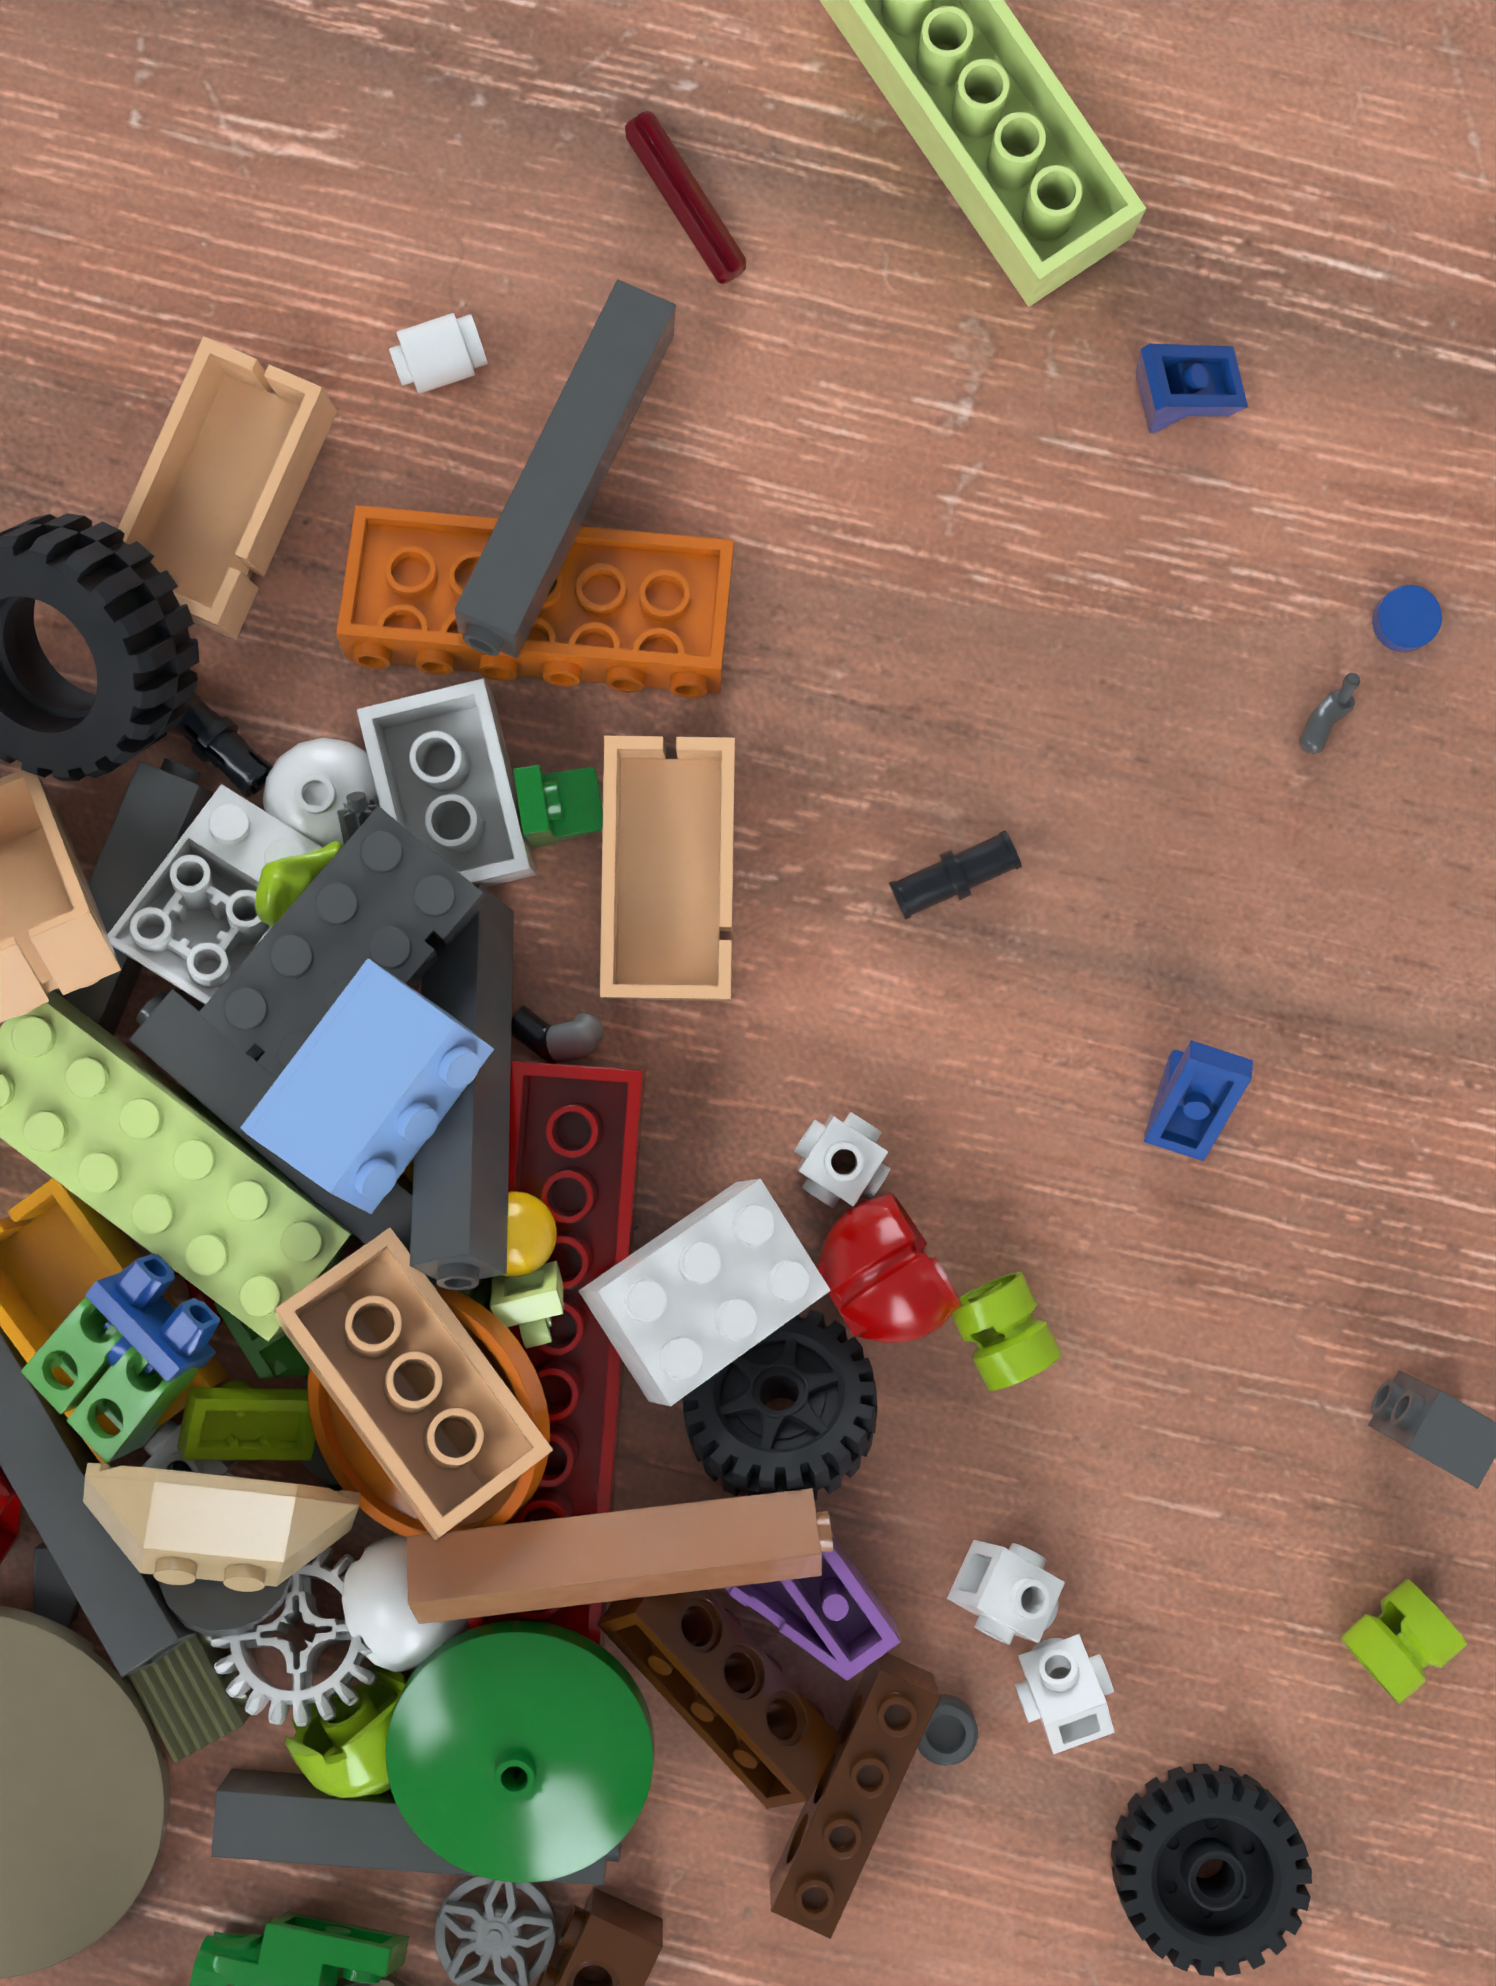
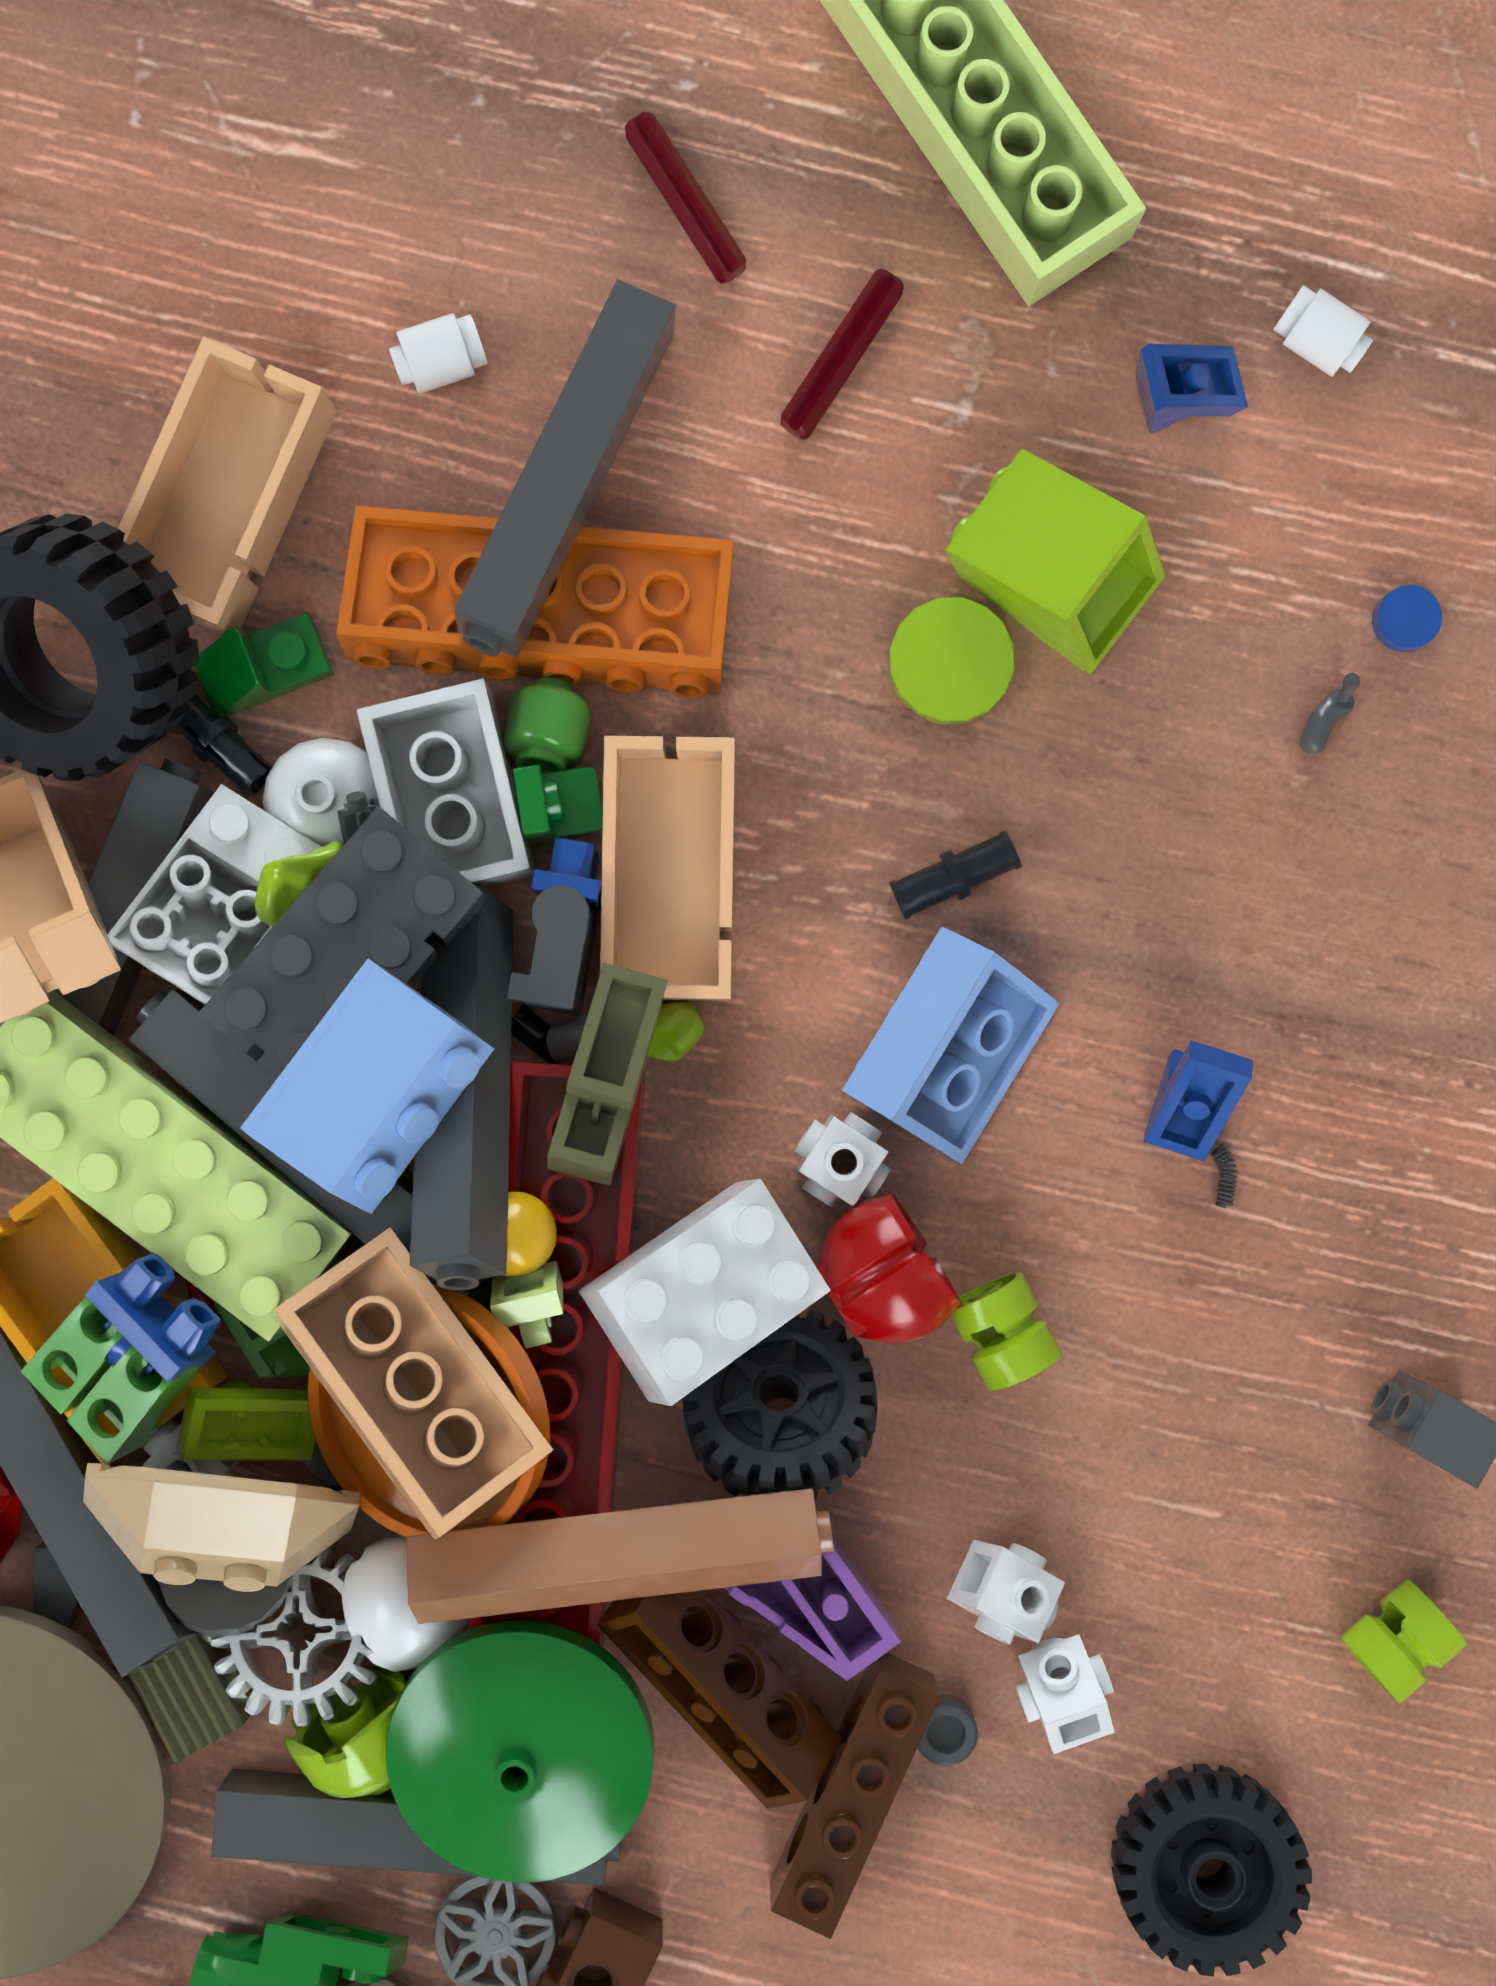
none -> green slope [194,612,335,717]
none -> bright green head [503,677,591,774]
none -> dark grey hips [507,838,602,1015]
none -> olive slope [547,963,668,1186]
none -> lime animal [648,1001,705,1062]
none -> dark red axle [780,269,904,440]
none -> light blue slope [842,927,1060,1164]
none -> lime tile [888,597,1014,725]
none -> lime slope [945,448,1166,675]
none -> dark grey leg [1211,1144,1238,1208]
none -> white brick [1273,285,1373,377]

